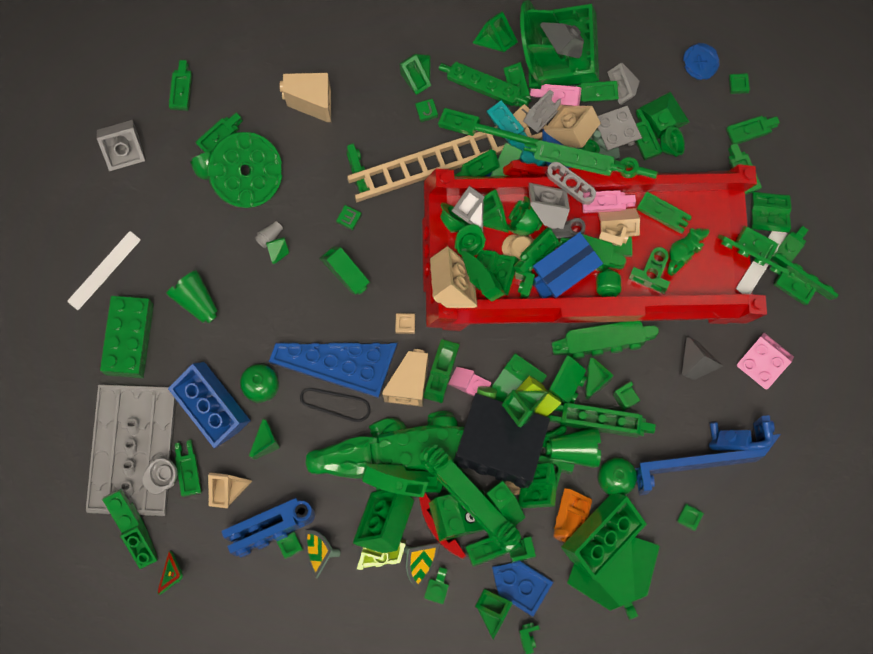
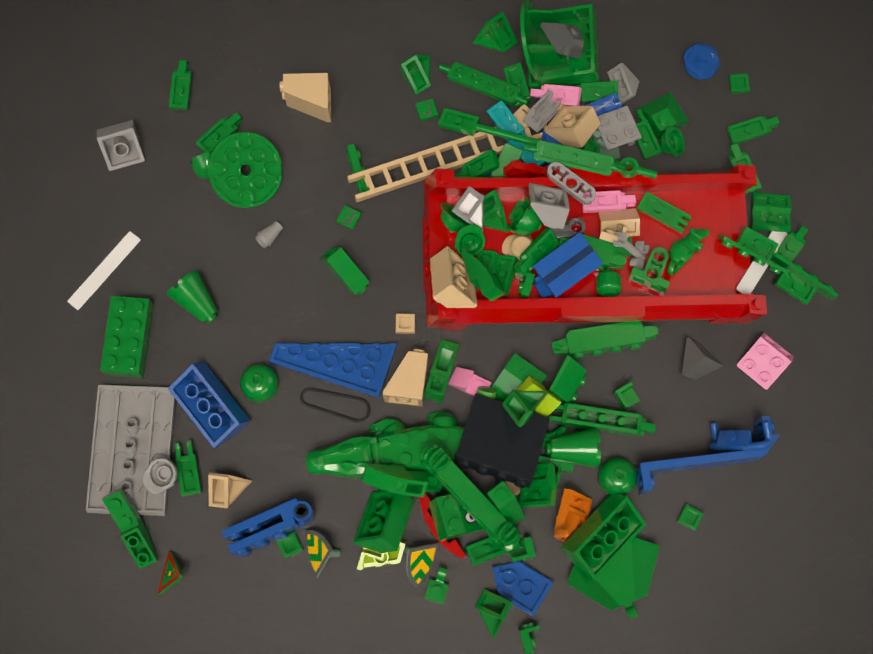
green slope [249,419,280,460] -> none
green slope [266,238,289,264] -> none
green slope [585,358,614,400] -> none
none -> blue hinge [584,92,622,116]
none -> light grey bar [613,232,650,270]

